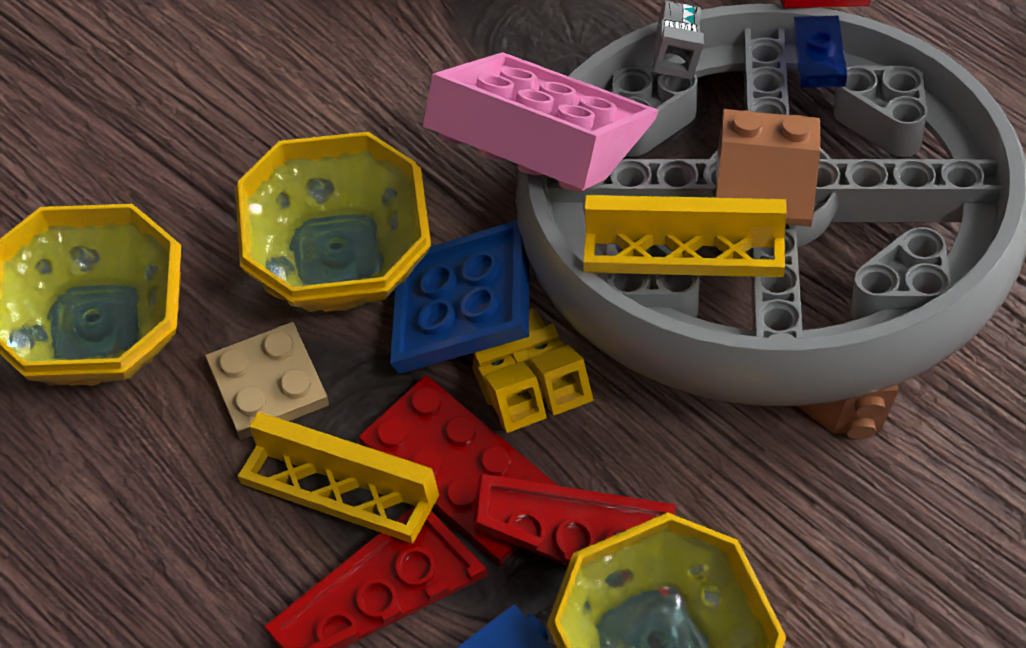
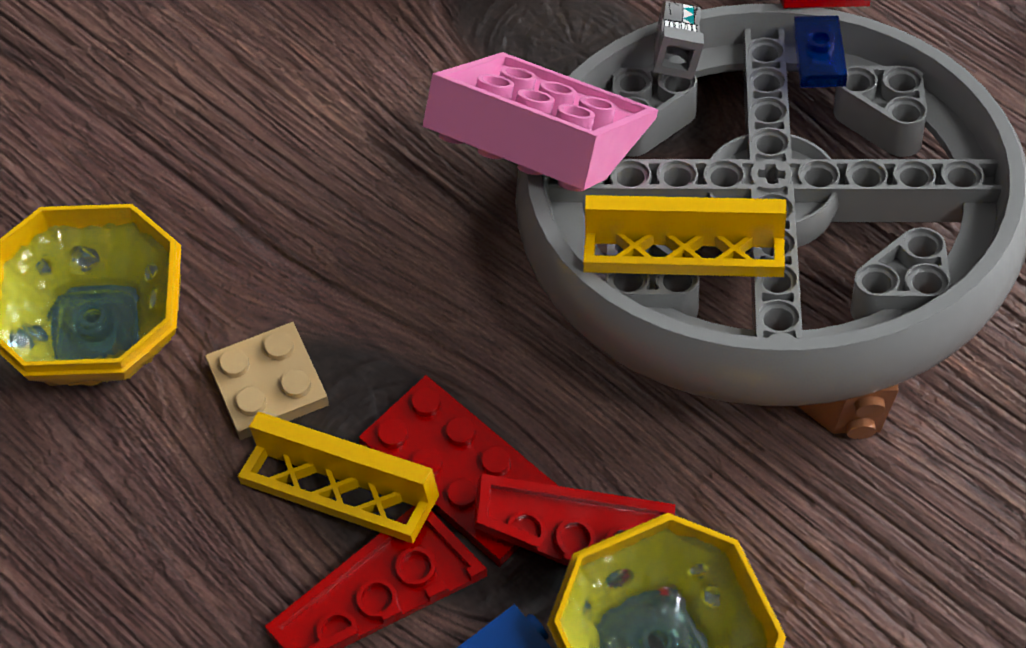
clear light blue rock [235,132,431,312] -> none
blue plate [390,220,529,374] -> none
yellow hips [472,308,594,433] -> none
nougat slope [715,109,820,227] -> none

